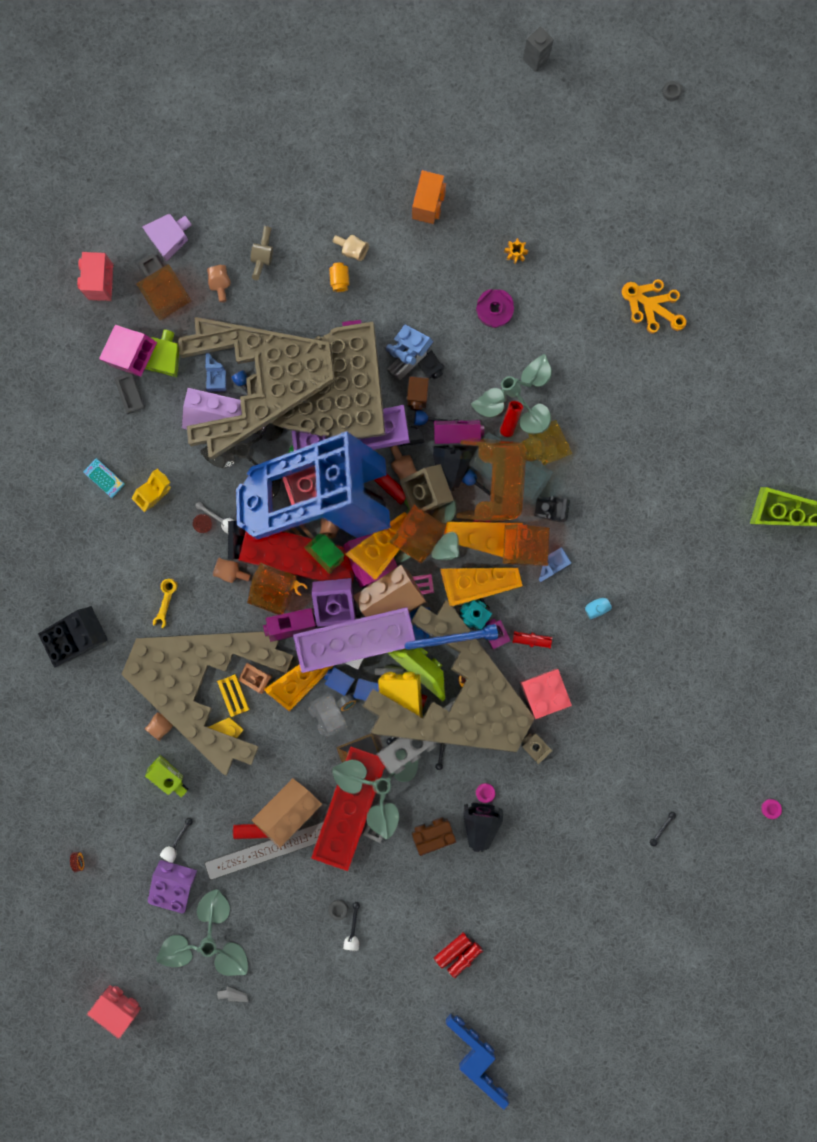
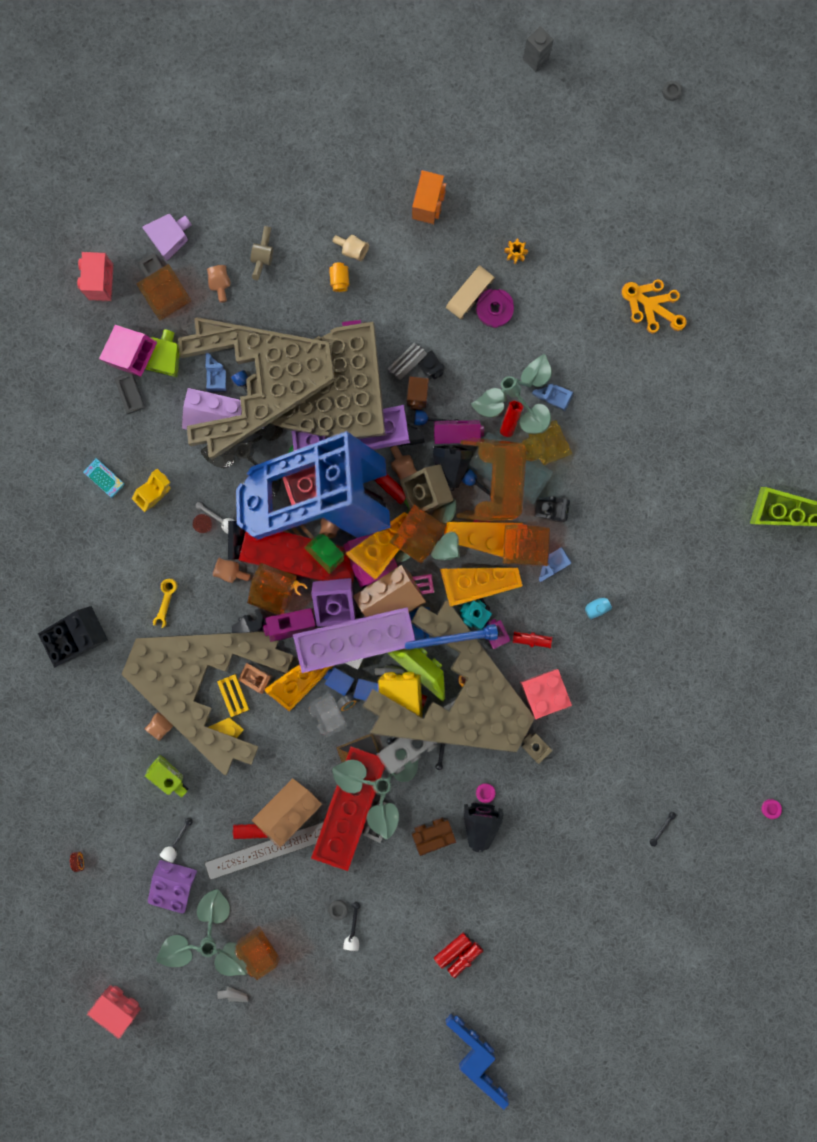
medium blue plate [386,325,433,365] -> none
none -> black hand [232,608,267,633]
none -> clear orange brick [235,926,280,981]
none -> tan beam [446,266,495,320]
none -> medium blue slope [532,384,573,411]

